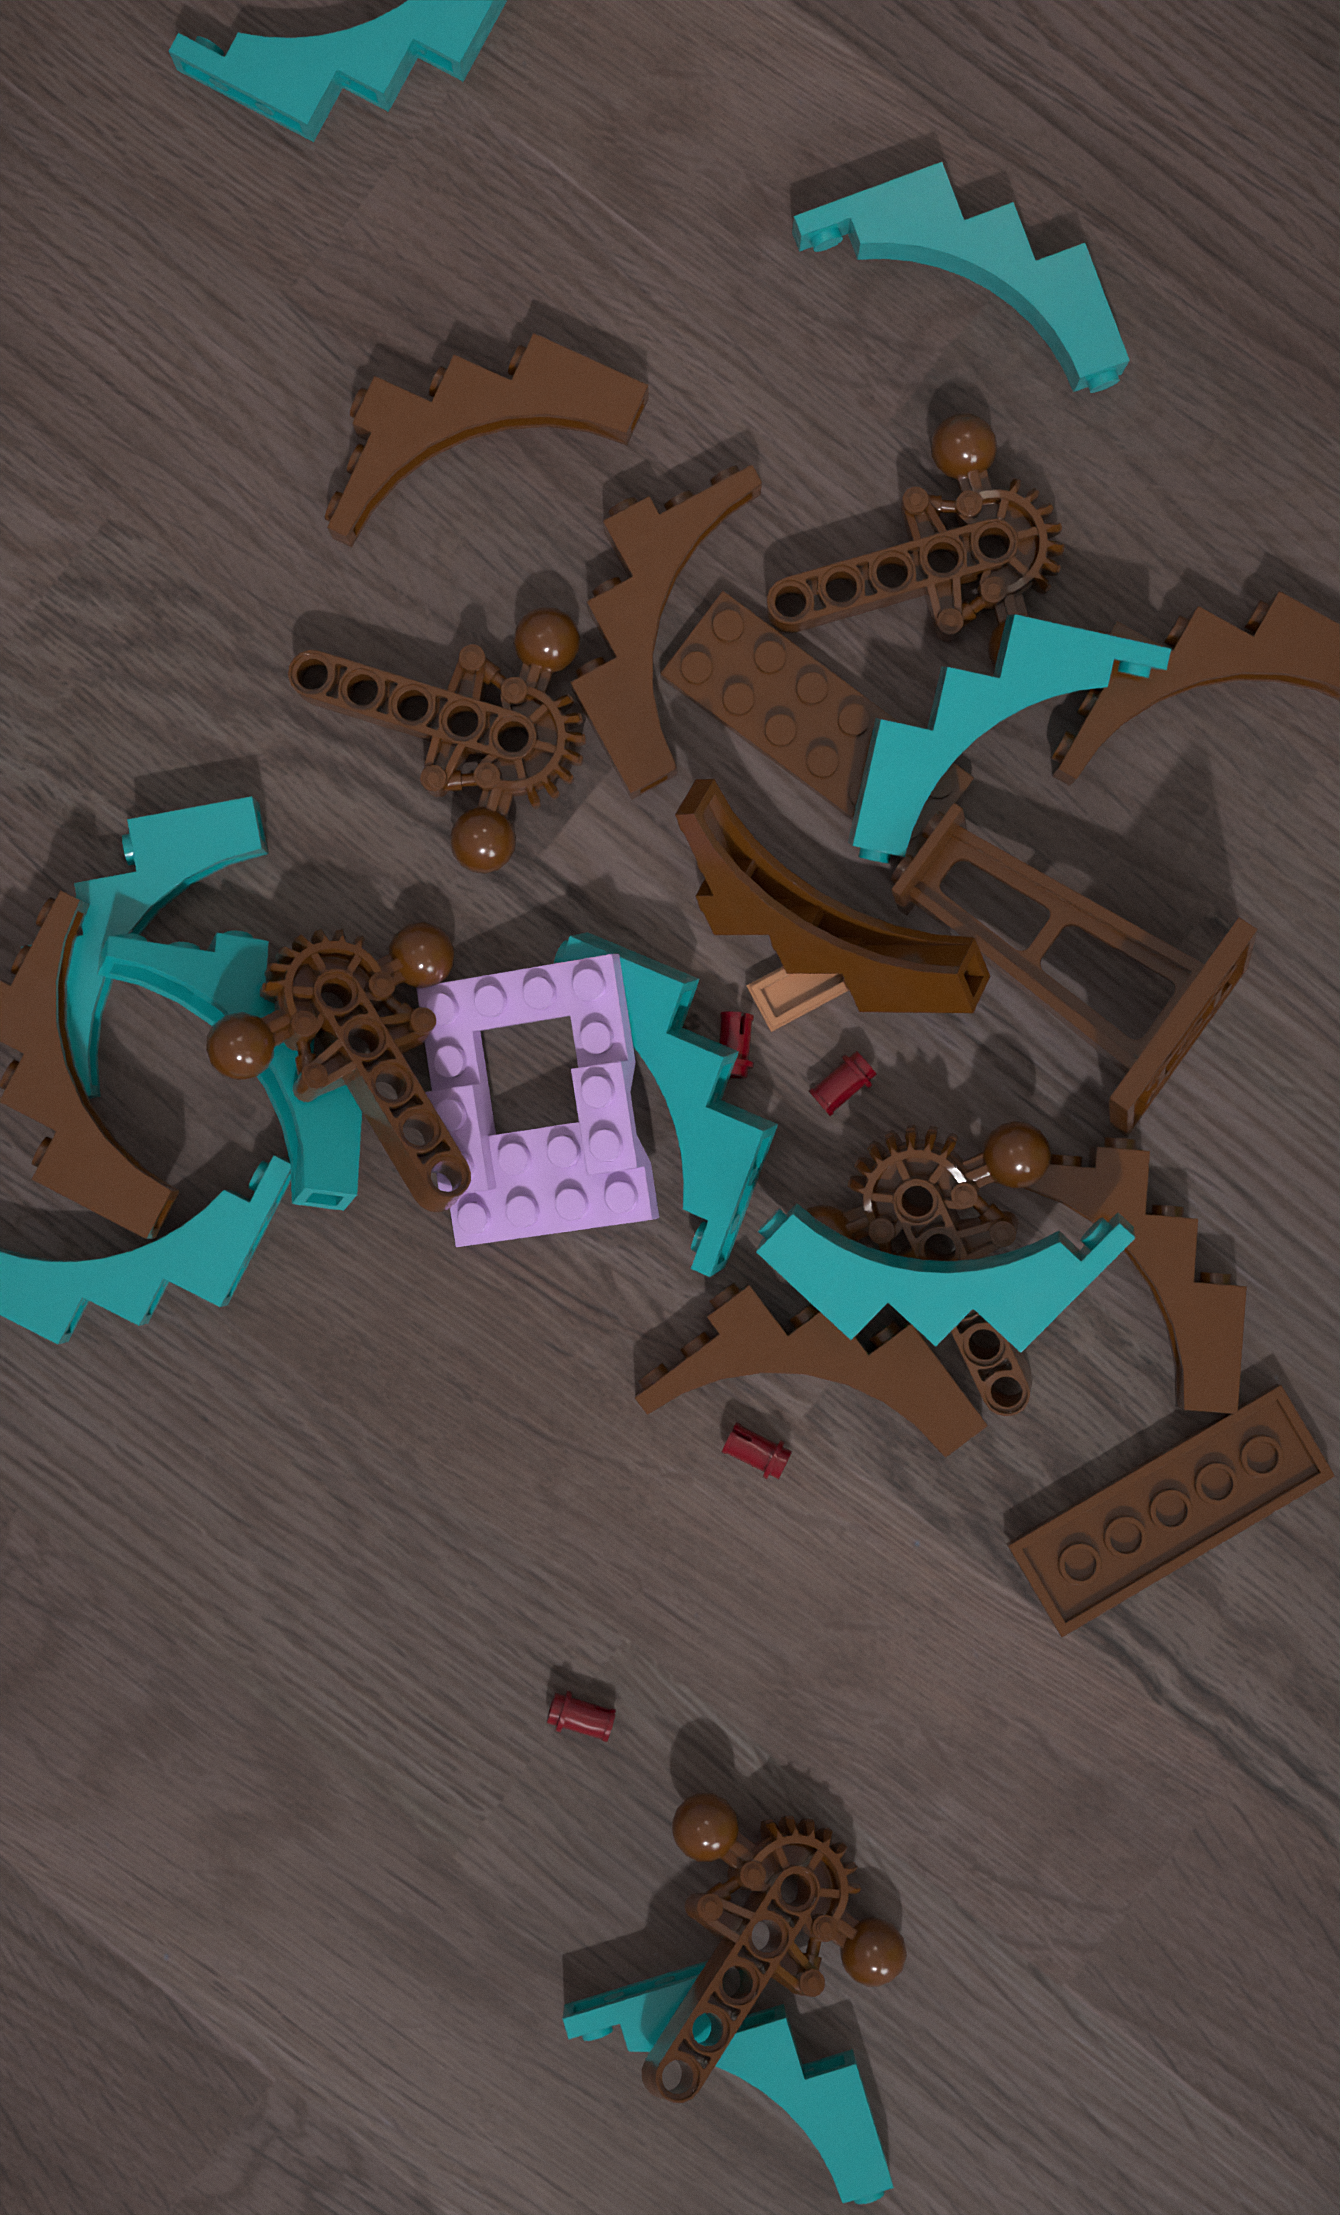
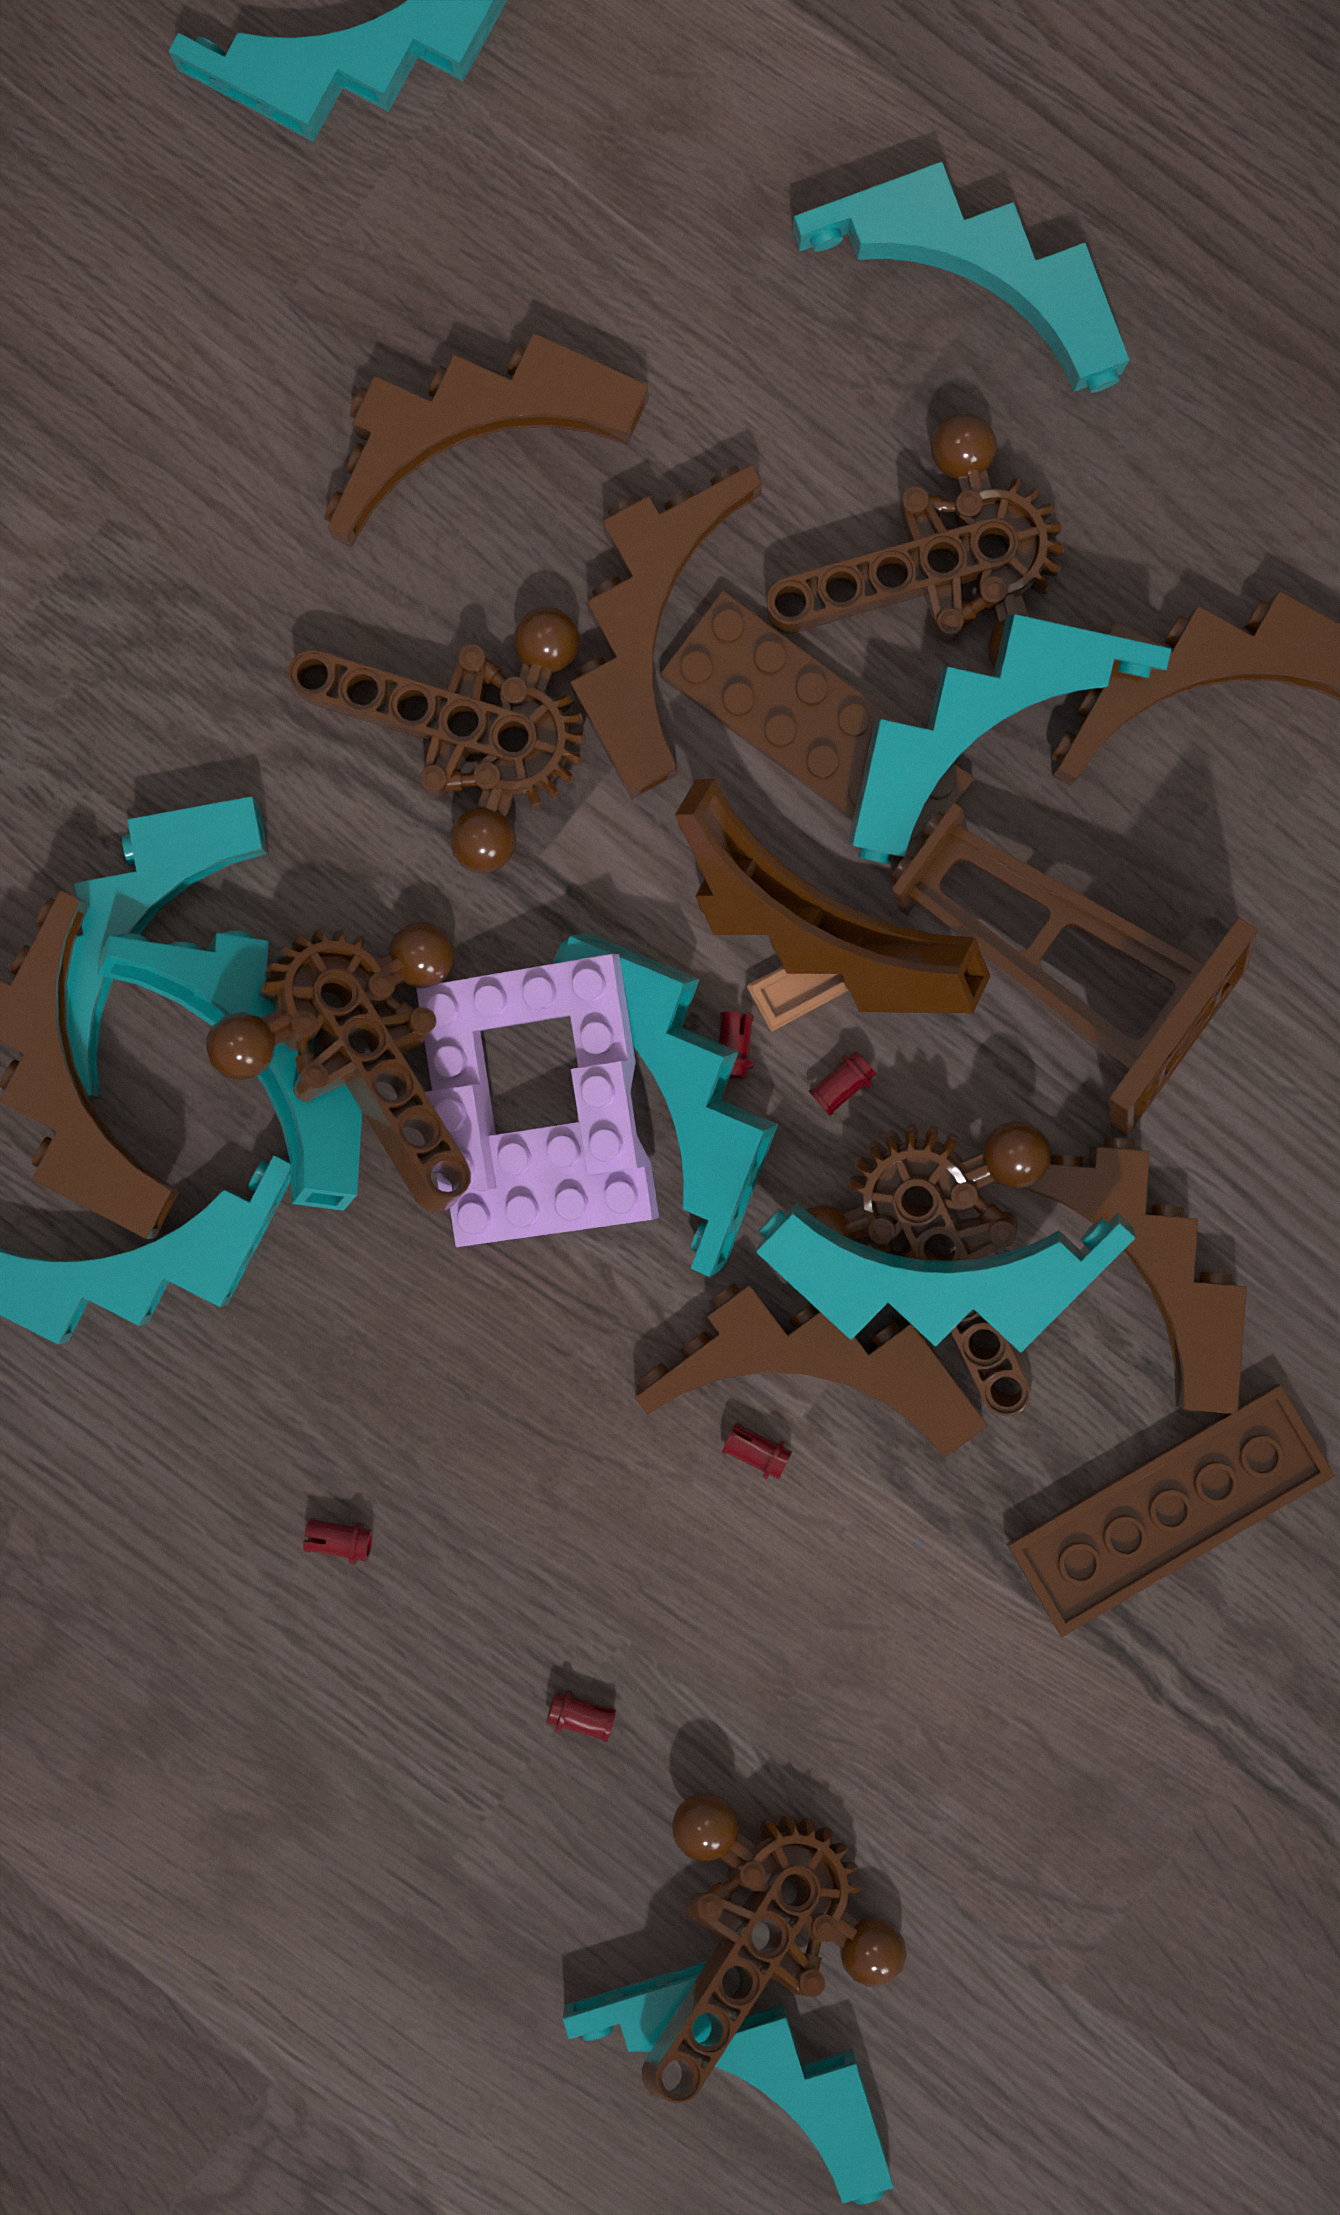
none -> dark red pin [303,1518,373,1565]

